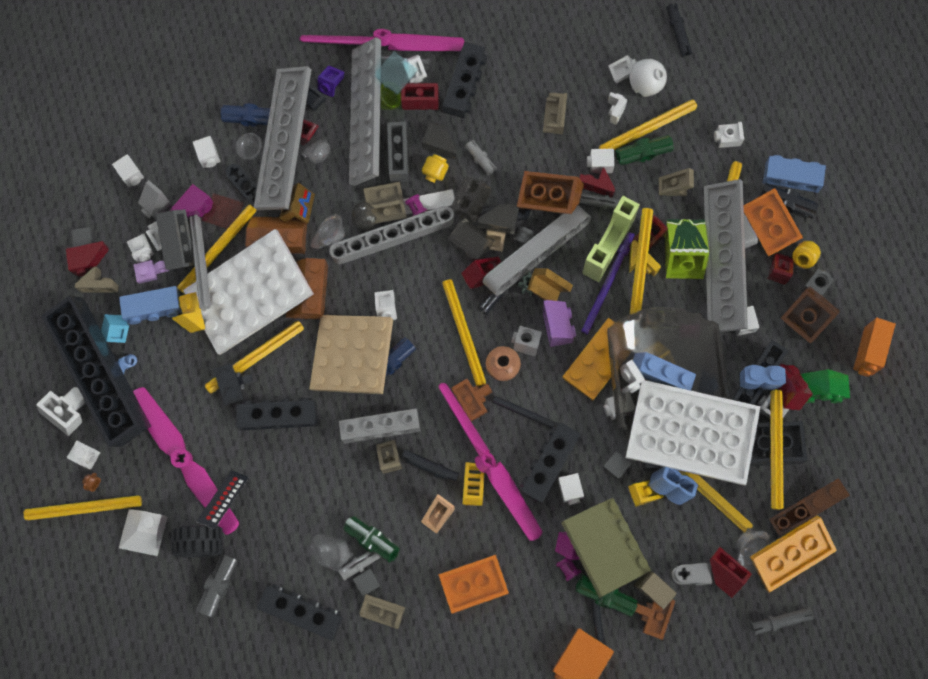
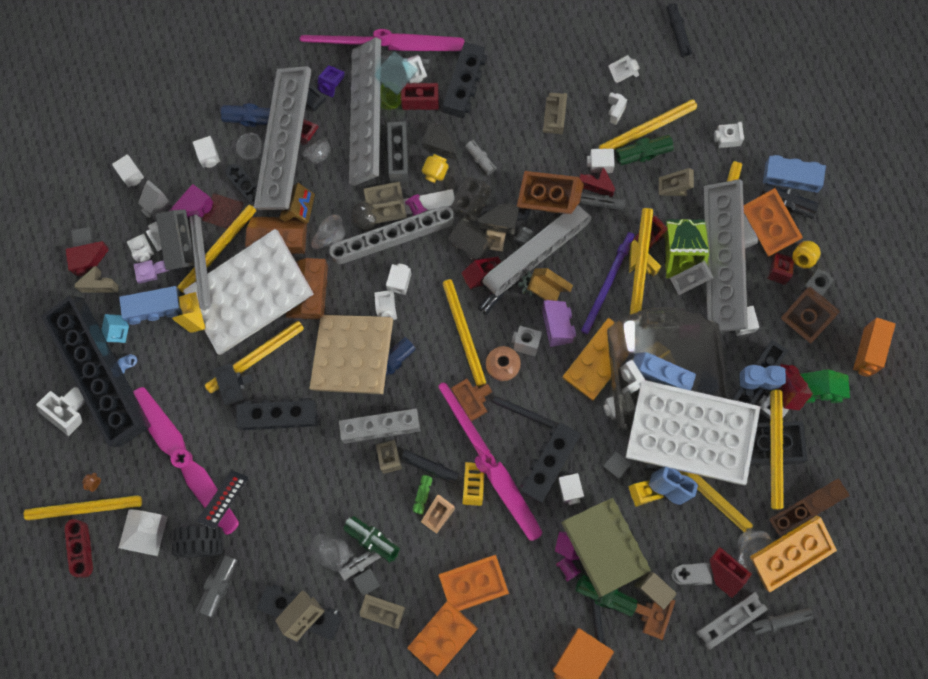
white brick [67,441,101,470] -> none
yellowish green arch [582,196,640,282] -> none
white cylinder [629,59,667,97] -> none
none -> dark red beam [65,519,93,578]
none -> dark tan hinge [275,590,324,641]
none -> white brick [386,264,411,295]
none -> orange plate [407,601,478,676]
none -> bright green axle [413,475,432,514]
none -> light grey plate [670,261,714,295]
none -> light grey plate [696,592,767,650]

